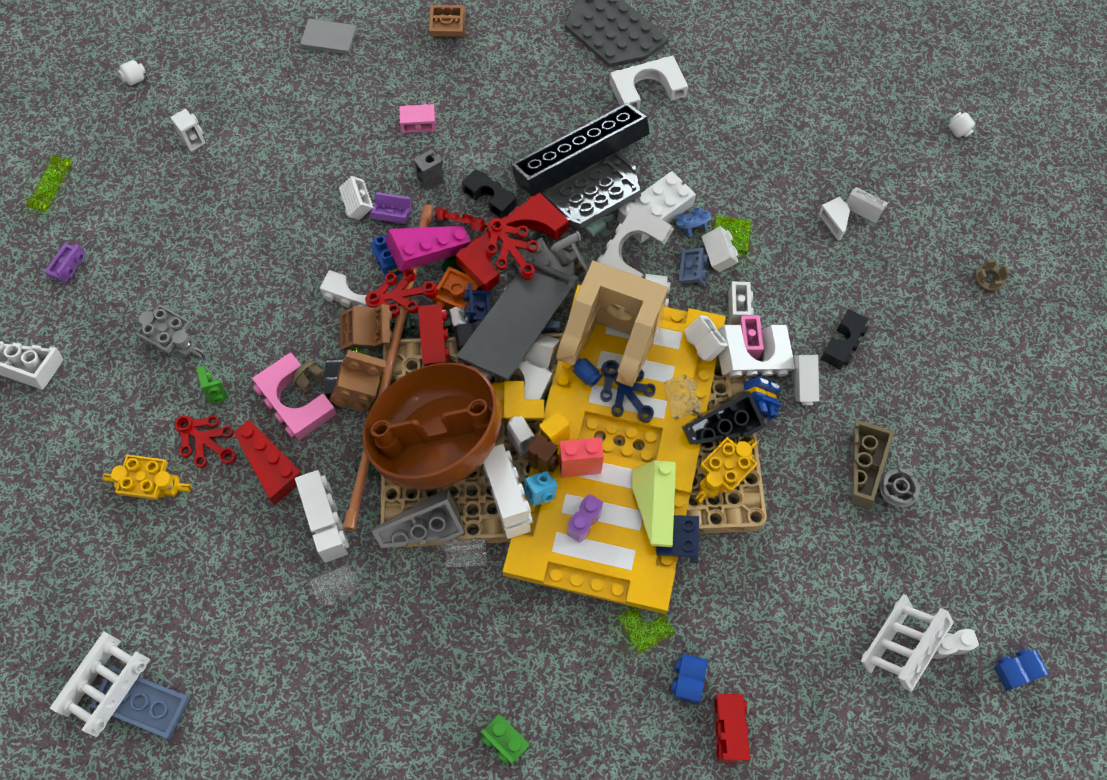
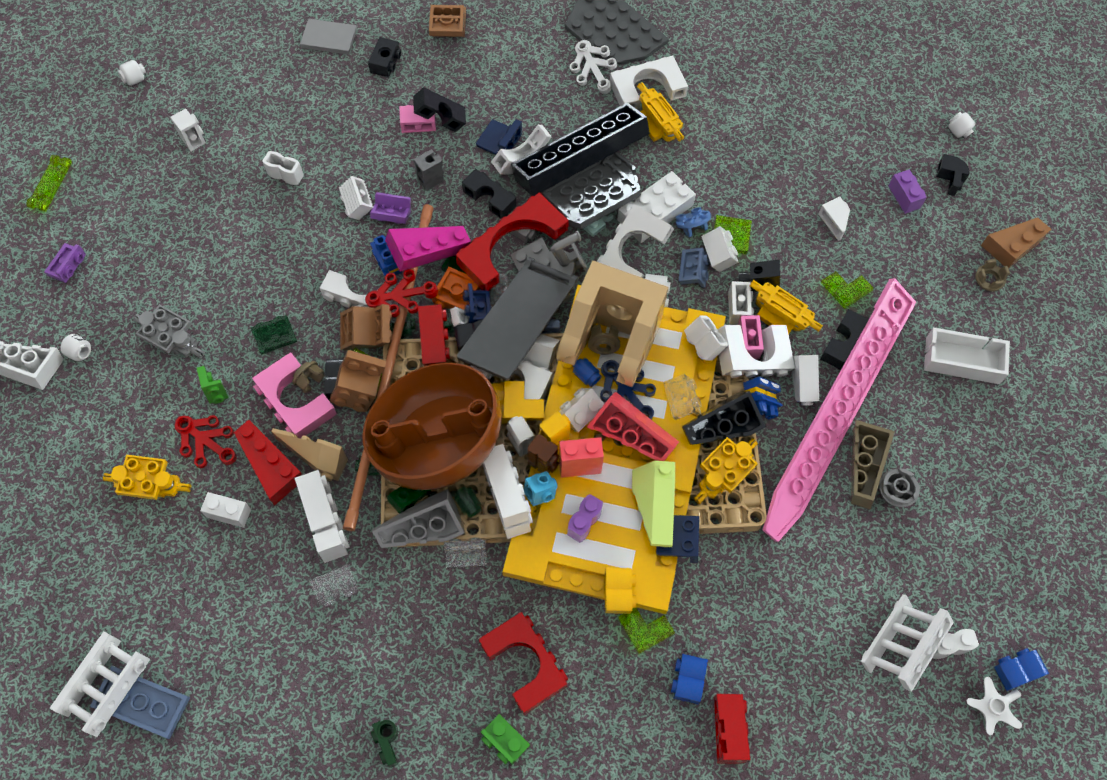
red plant [434,208,487,232] -> none
red plant [486,218,539,280] -> none
white slope [846,187,888,223] -> none
none -> white head [60,334,91,361]
none -> white brick [200,492,251,528]
none -> clear green bracket [251,315,297,355]
none -> white brick [262,151,304,185]
none -> tan wedge [271,428,348,481]
none -> black brick [368,37,402,78]
none -> dark green plate [371,720,398,768]
none -> dark green plate [387,487,431,514]
none -> black arch [413,87,466,132]
none -> clear green brick [454,486,482,518]
none -> dark blue bracket [476,119,522,155]
none -> red arch [478,612,568,715]
none -> white arch [491,124,552,175]
none -> white bracket [559,388,604,432]
none -> white plant [570,40,617,94]
none -> coral wedge [587,392,679,461]
none -> dark tan piece [588,324,620,355]
none -> yellow brick [605,568,636,614]
none -> yellow piece [637,82,684,142]
none -> black torso [739,260,780,291]
none -> yellow piece [749,280,823,335]
none -> bright pink wedge [762,278,916,542]
none -> clear neon green plate [821,271,874,309]
none -> medium lavender brick [888,169,927,214]
none -> white piece [924,327,1010,384]
none -> black brick [936,154,969,196]
none -> white animal [966,677,1022,735]
none -> medium nougat wedge [981,217,1051,268]

